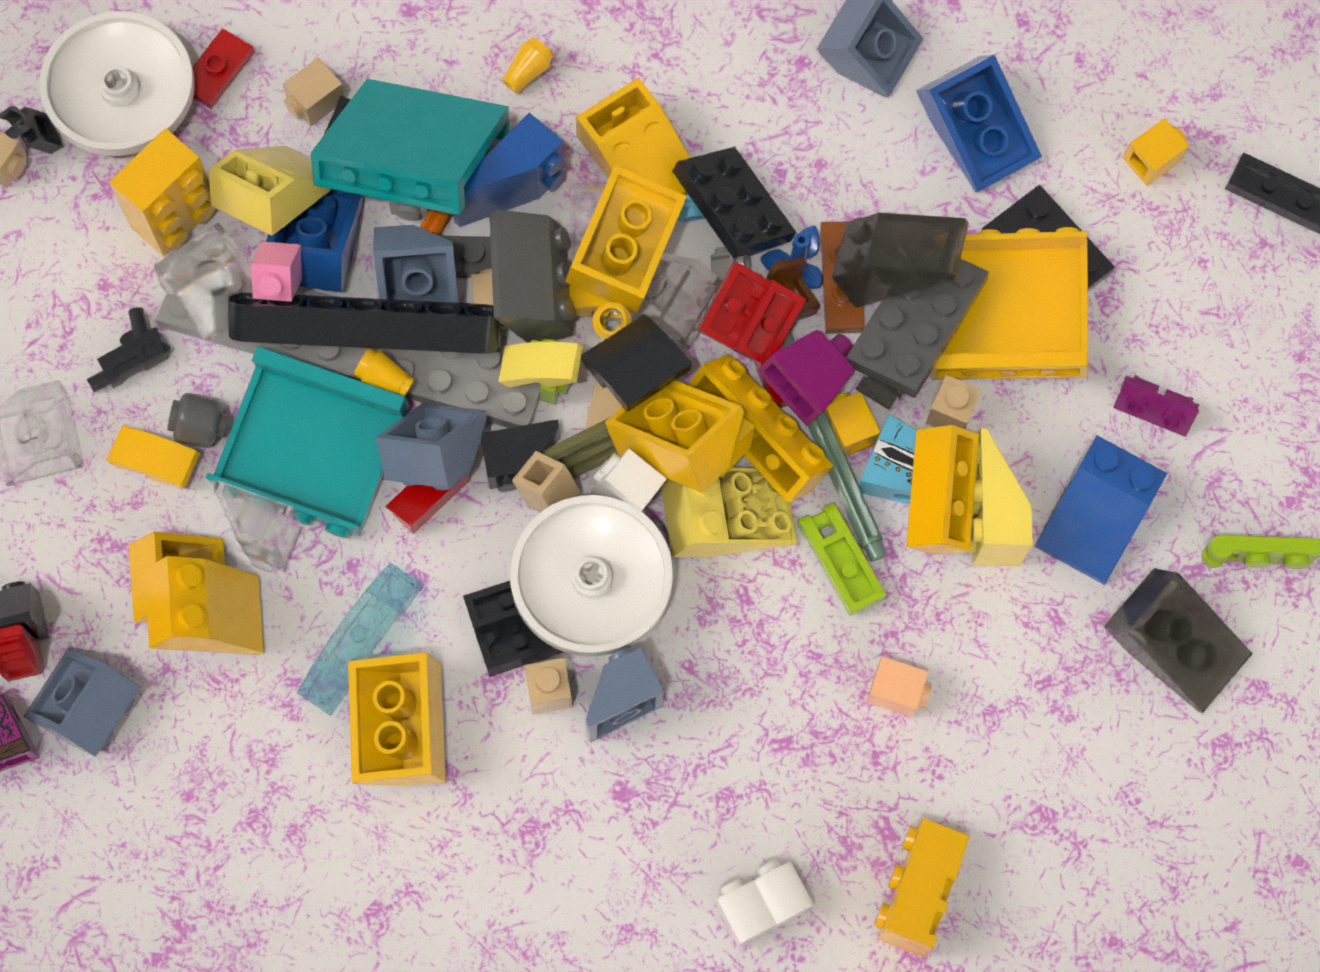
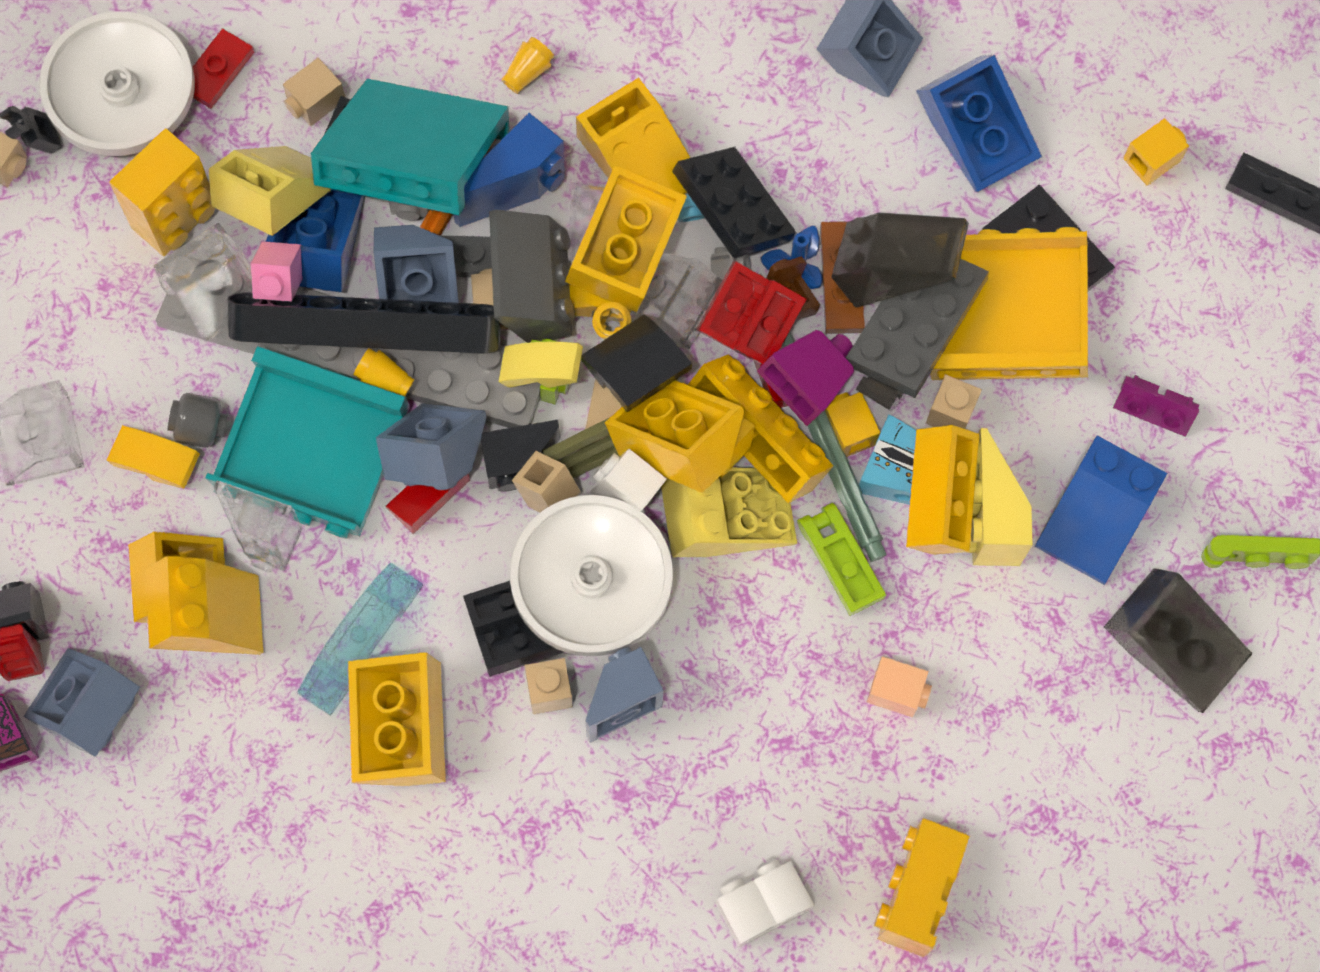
black piece [87,307,171,393] -> none

